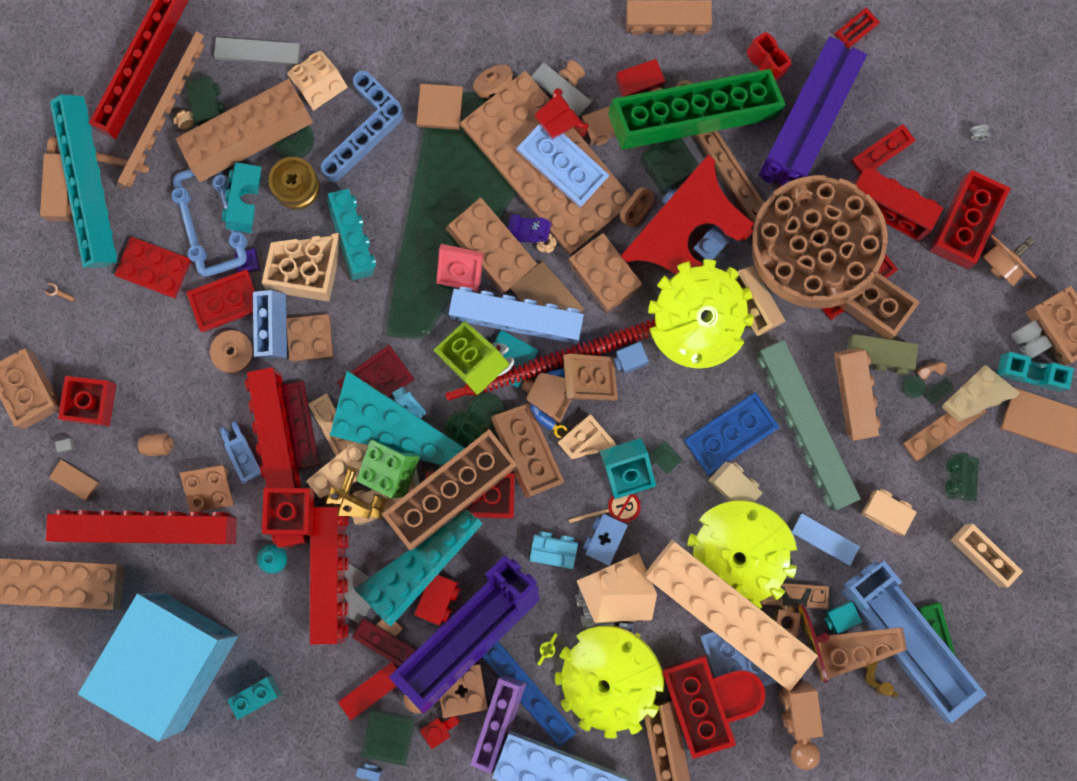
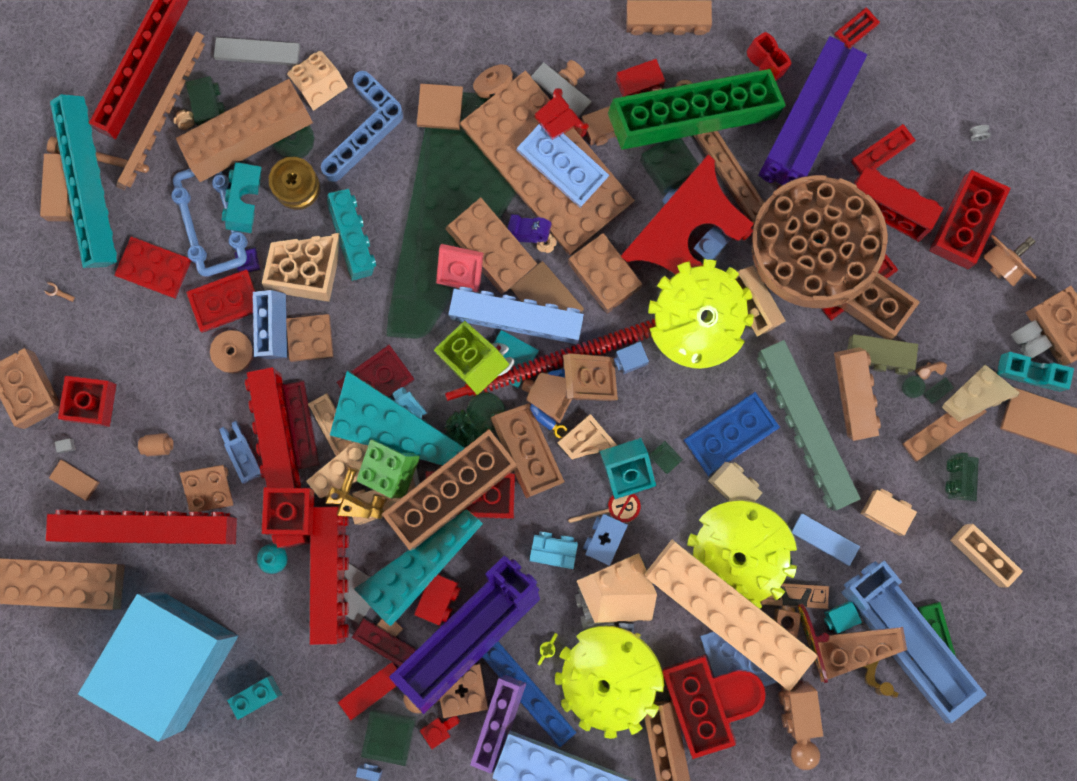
nougat plate [620,187,654,227] -> none

